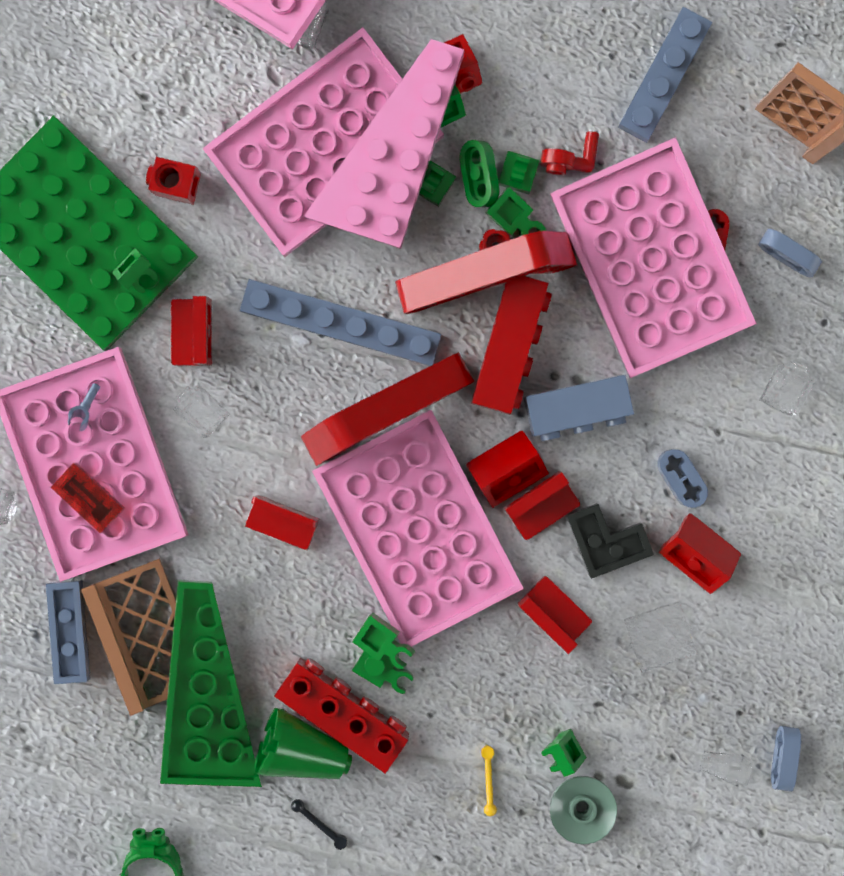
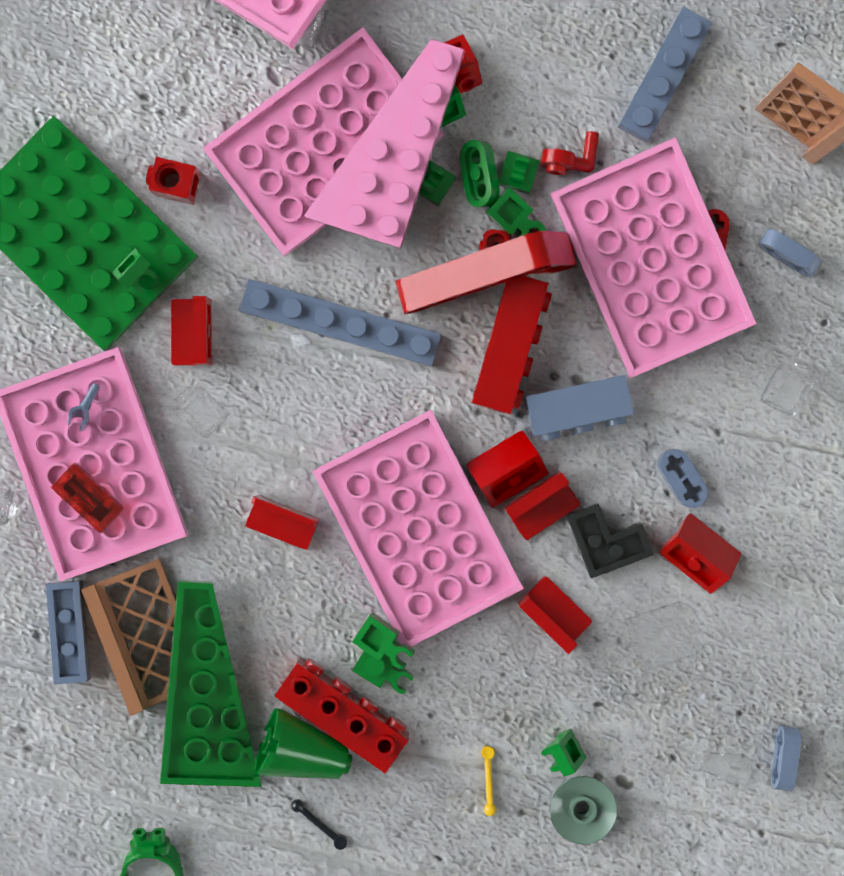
red beam [300,352,475,466] -> none

